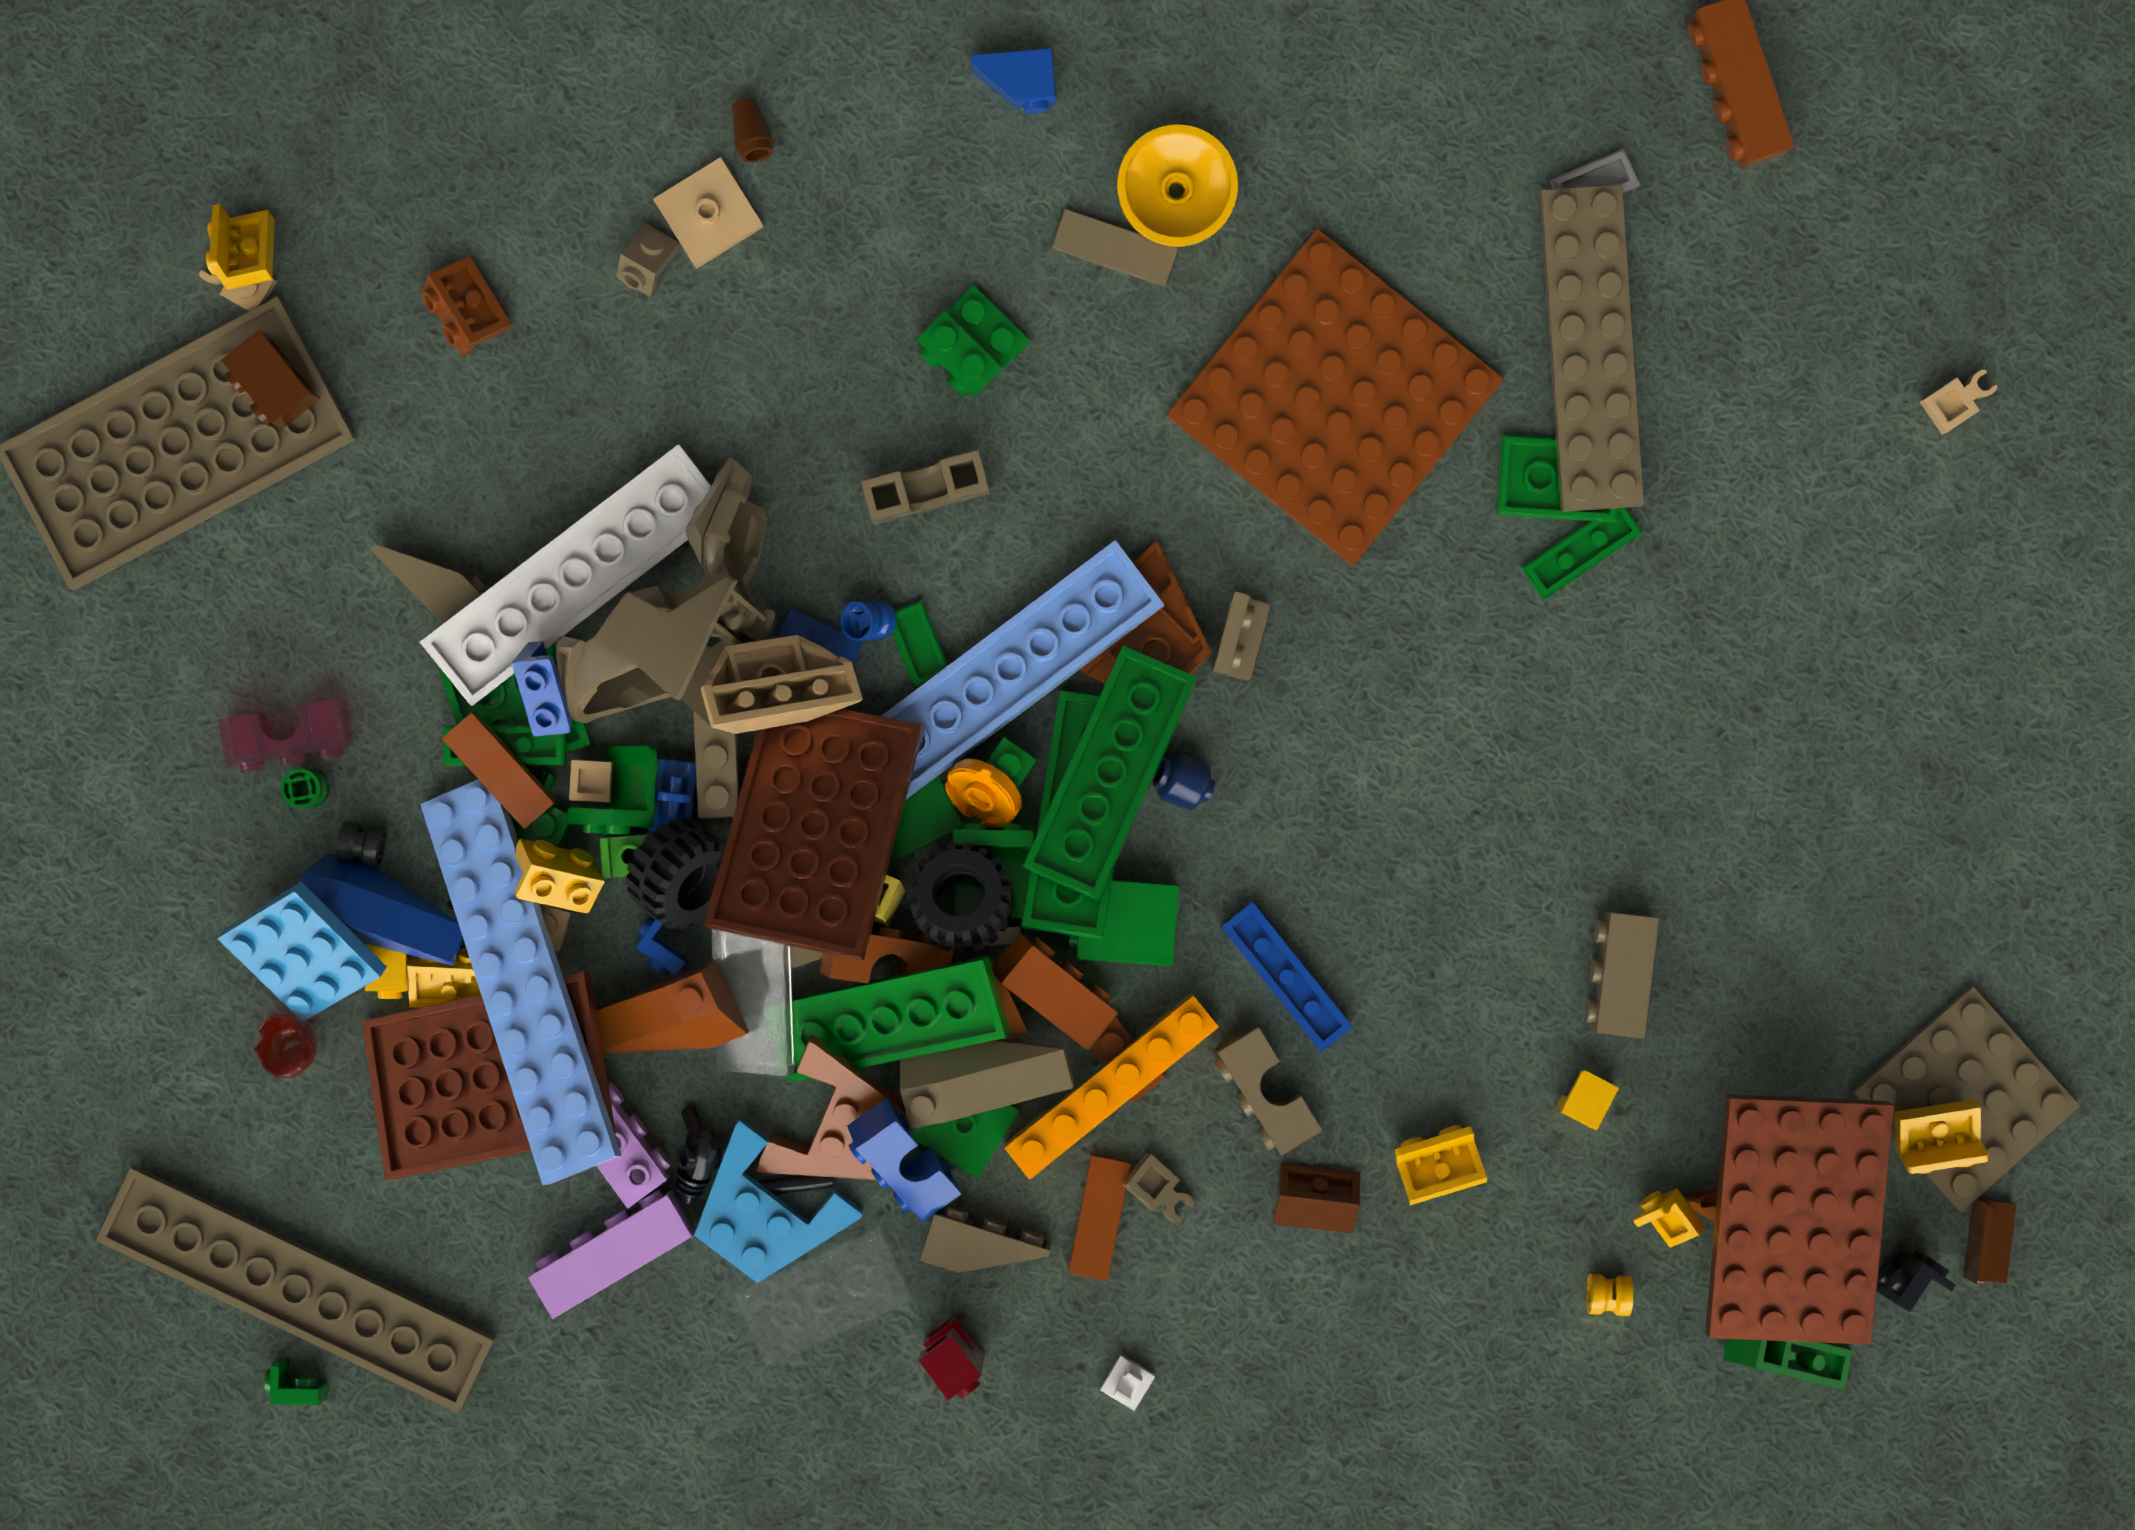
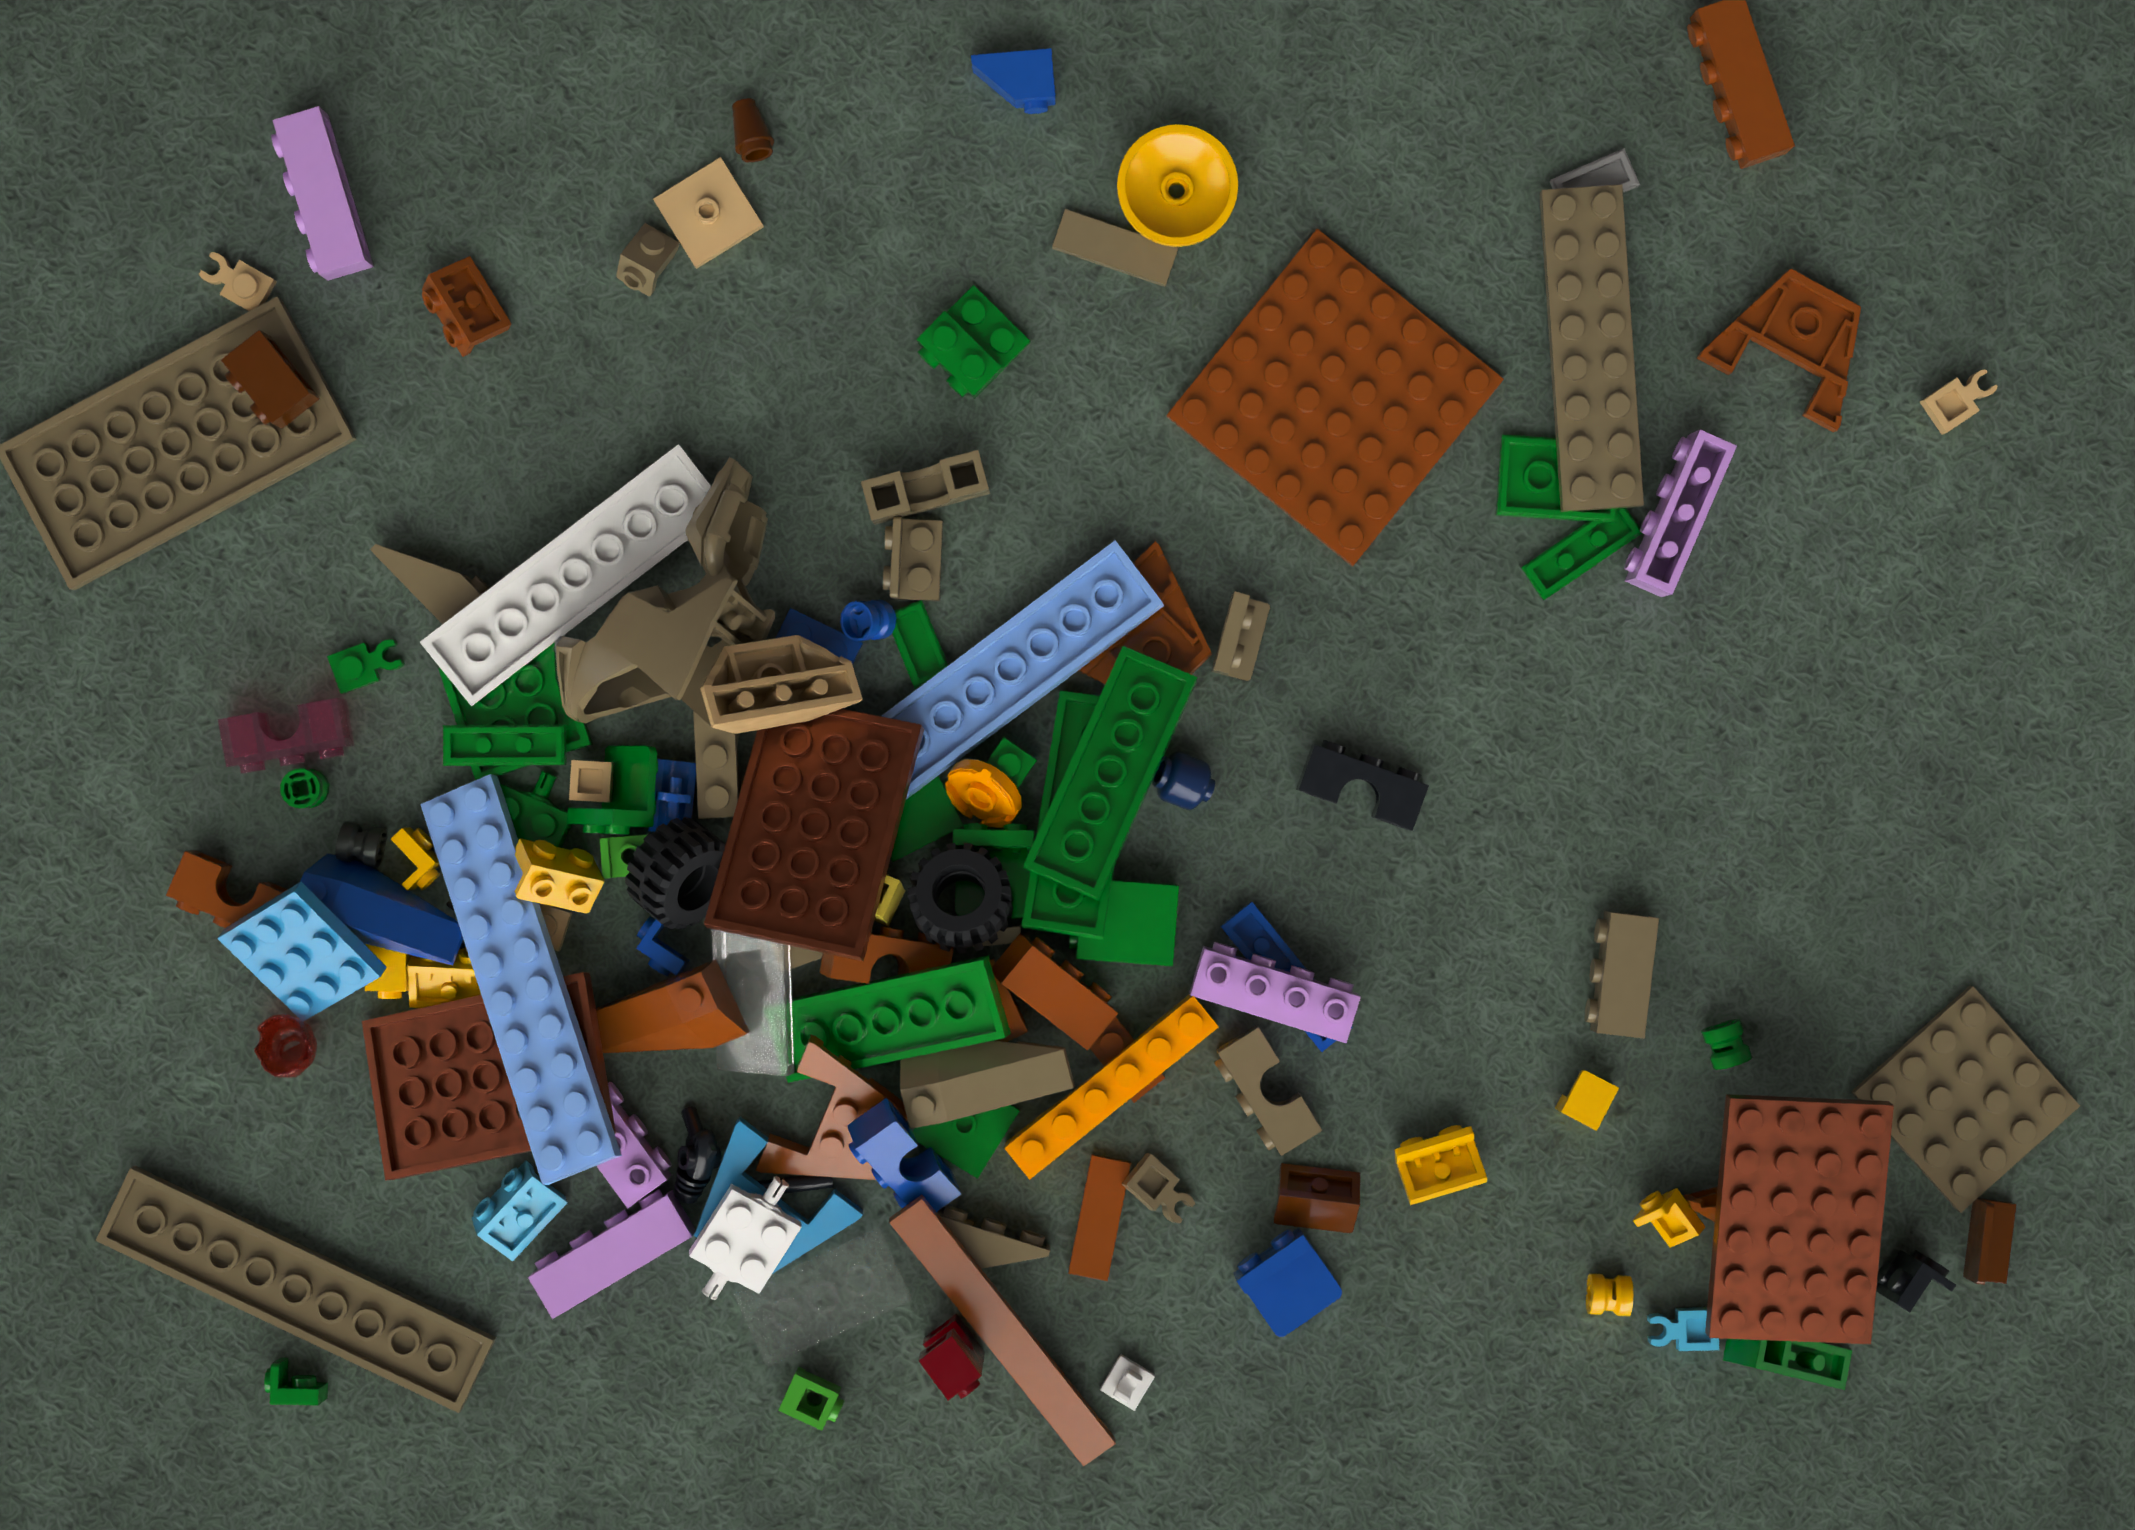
yellow bracket [206,203,275,290] -> none
dark orange tile [441,710,557,829] -> none
bracket [512,641,573,736] -> none
yellow bracket [1895,1099,1988,1174] -> none
none -> dark orange arch [166,850,288,928]
none -> lavender brick [271,106,374,281]
none -> green plate [327,639,405,694]
none -> yellow bracket [391,827,440,891]
none -> medium azure bracket [472,1161,568,1261]
none -> white plate [689,1176,802,1300]
none -> bright green brick [778,1367,845,1431]
none -> dark tan bracket [883,517,943,601]
none -> dark orange tile [889,1195,1116,1467]
none -> lavender brick [1189,942,1361,1043]
none -> blue bracket [1233,1227,1342,1337]
none -> black arch [1296,740,1429,831]
none -> lavender brick [1624,429,1737,597]
none -> medium azure plate [1647,1307,1719,1351]
none -> dark orange wing [1697,269,1861,433]
none -> green wheel [1701,1019,1753,1070]

